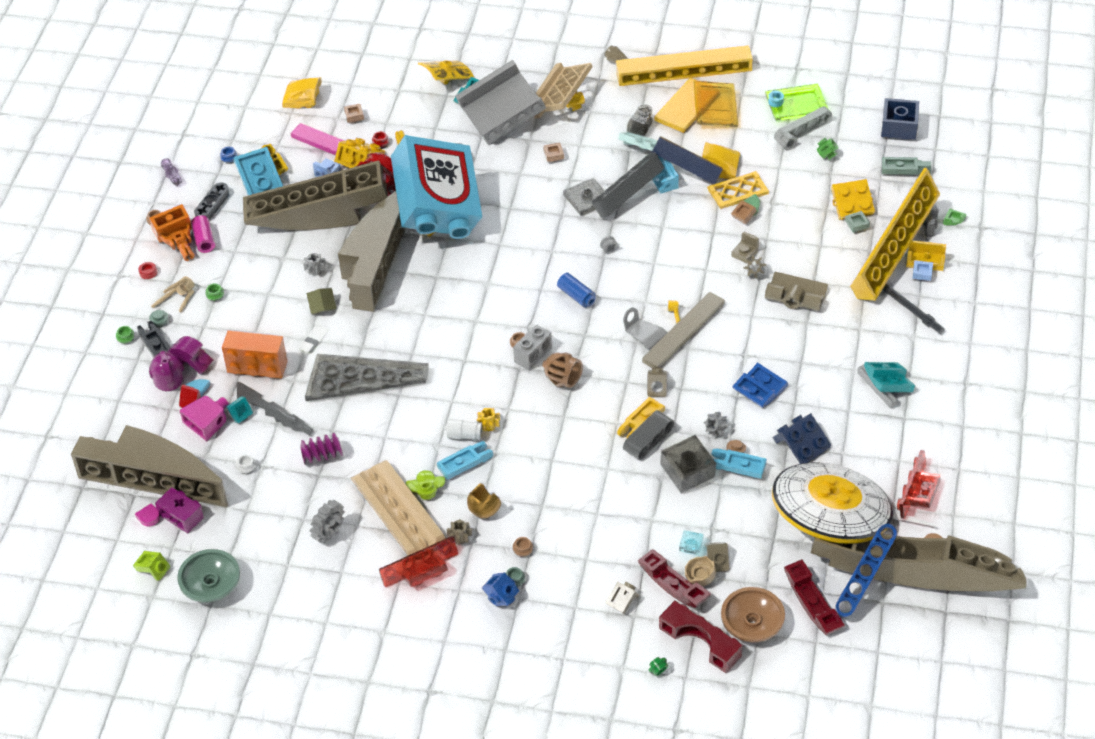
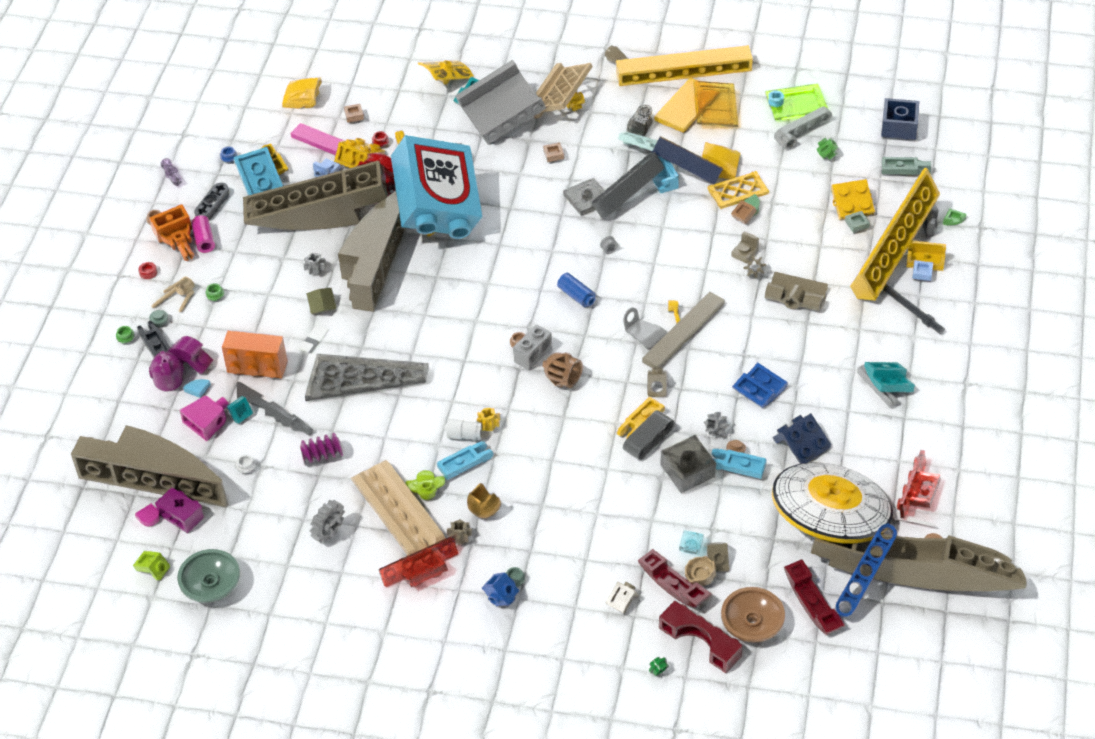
red slope [179,385,201,408] -> none
medium nougat plate [512,537,533,557] -> none

